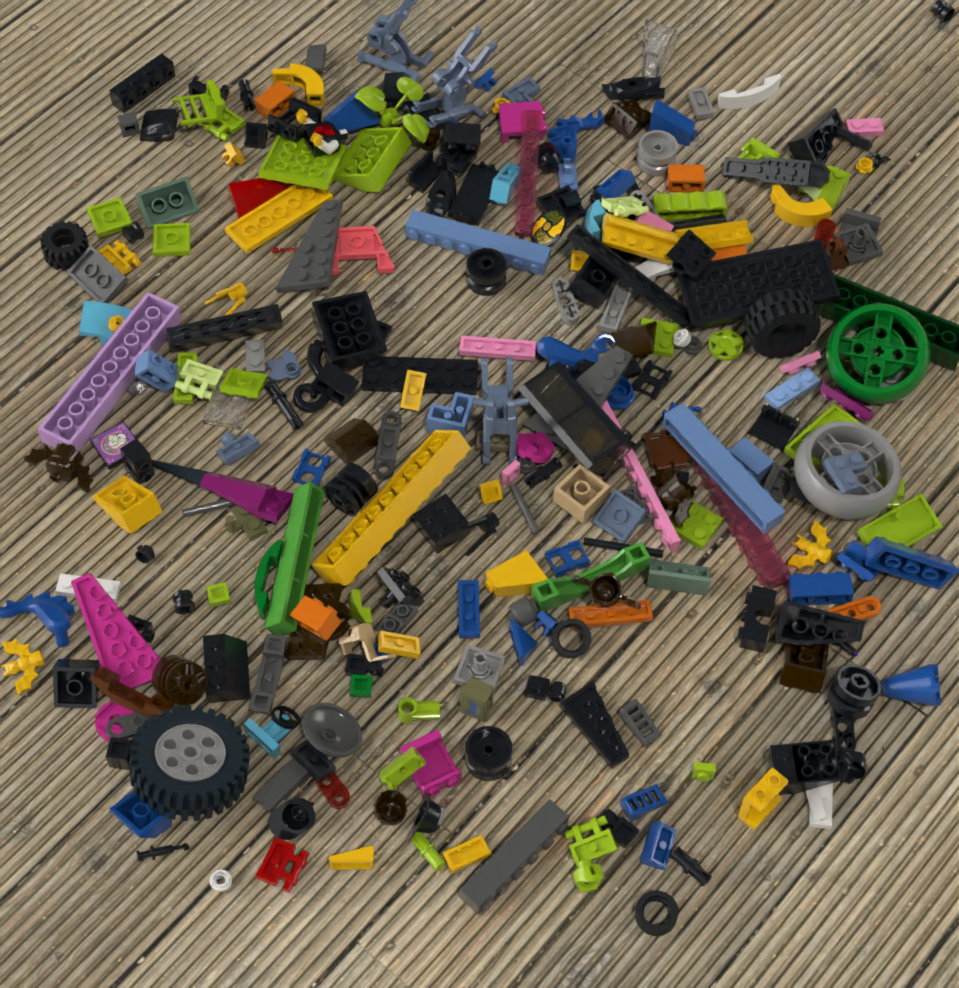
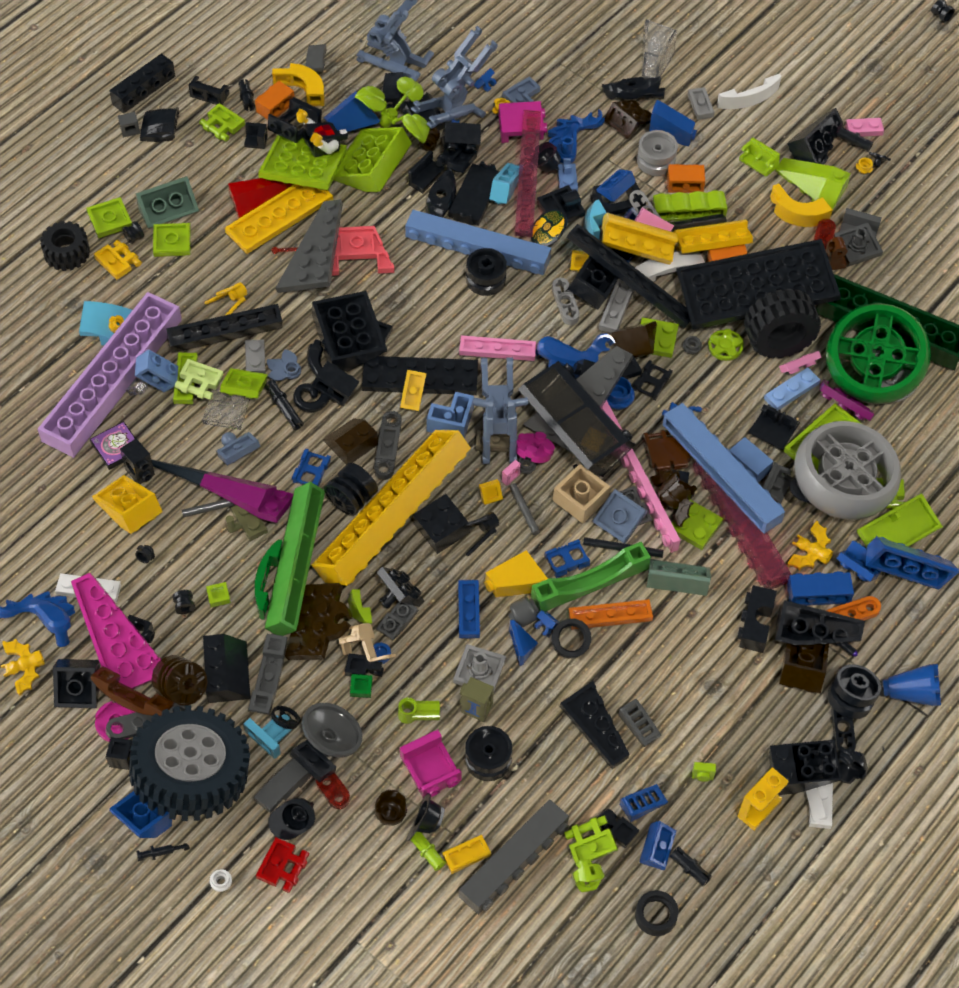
dark brown helmet [24,443,93,493] -> none
dark grey plate [67,245,129,303] -> none
lime plate [172,80,226,127] -> none
yellow tile [222,142,246,167] -> none
orange brick [290,596,342,641] -> none
yellow slope [329,846,374,870] -> none
yellow plate [378,630,420,659] -> none
lime hinge [379,746,427,790] -> none
black pin [525,457,562,489] -> none
black plate [525,675,567,702] -> none
dark brown helmet [572,572,641,609] -> none
yellowish green plate [601,196,649,217] -> none
black plate [666,229,717,279] -> none
white plate [673,329,691,347] -> none
black piece [723,157,831,188] -> none
sand blue plate [823,451,868,495] -> none

